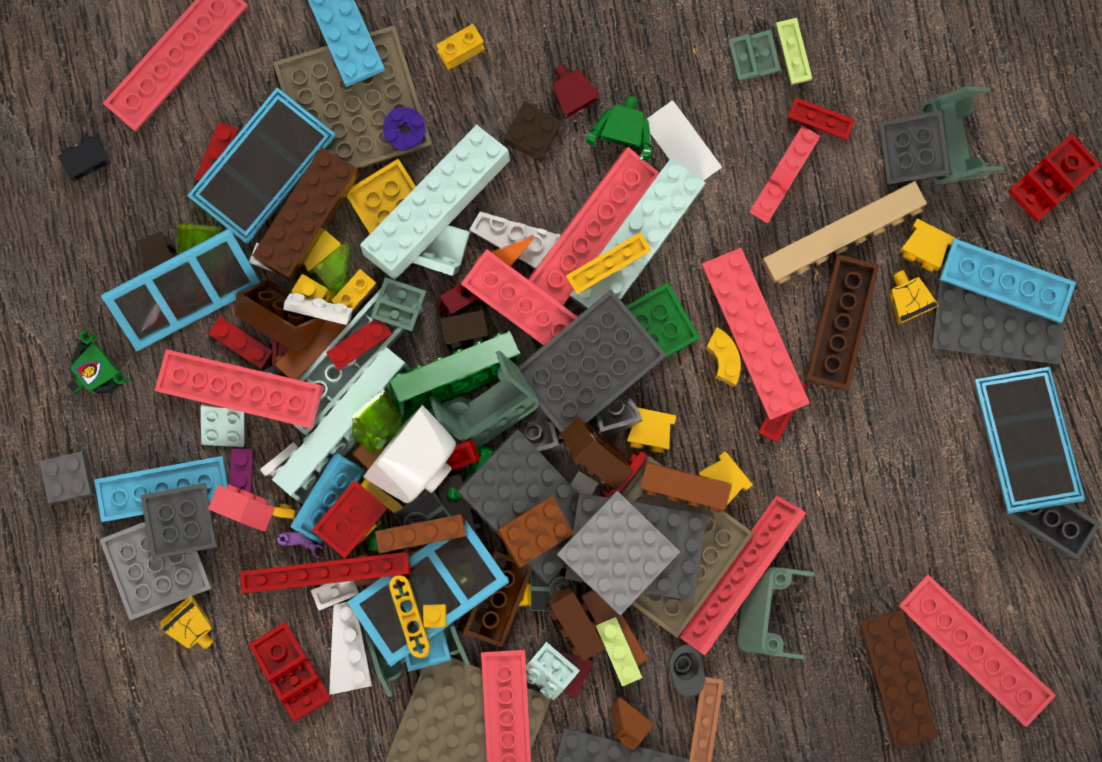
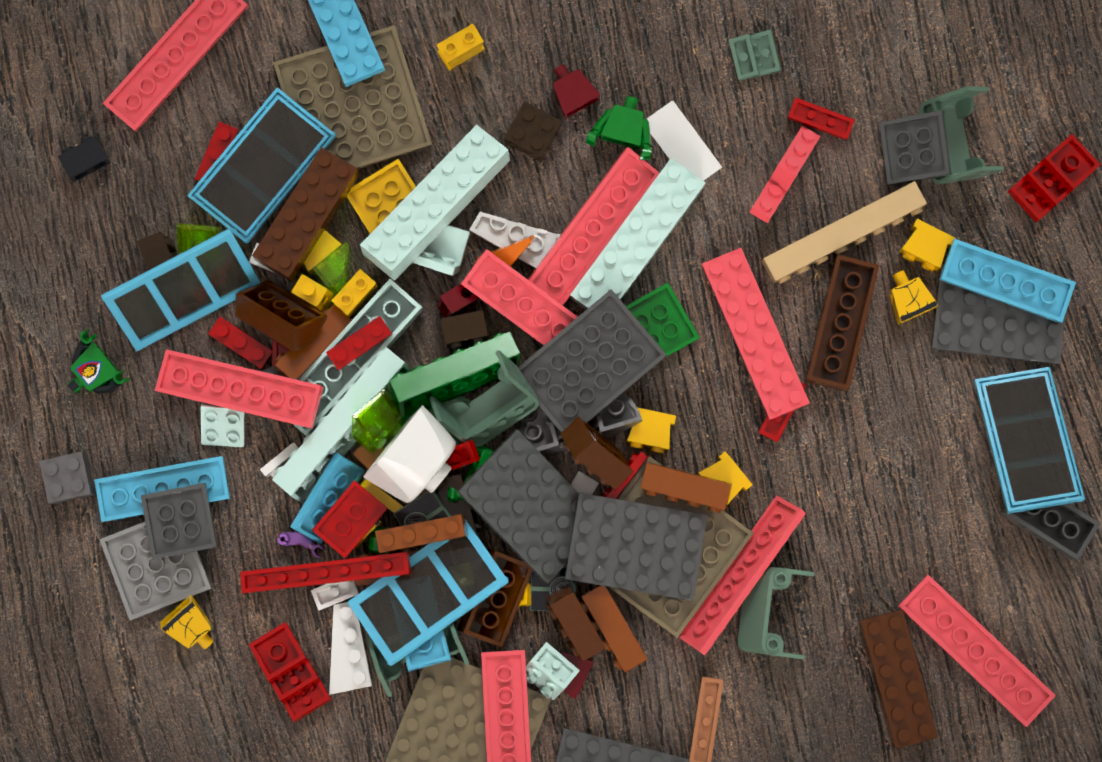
coral brick [208,484,275,532] -> none
magenta plate [230,449,254,493] -> none
yellow plate [272,504,297,520] -> none
white plate [283,293,353,325] -> none
sand green slope [371,277,426,332] -> none
dark purple plate [383,107,426,151] -> none
yellow beam [389,575,431,659] -> none
yellow plate [423,604,447,628] -> none
dark orange plate [497,496,573,568] -> none
light grey plate [556,491,680,615] -> none
yellow plate [566,232,652,295] -> none
yellowish green plate [596,617,642,686] -> none
dark orange slope [610,697,654,751] -> none
dark grey piece [668,645,706,697] -> none
yellow brick [706,327,741,387] -> none
yellowish green plate [776,18,812,85] -> none

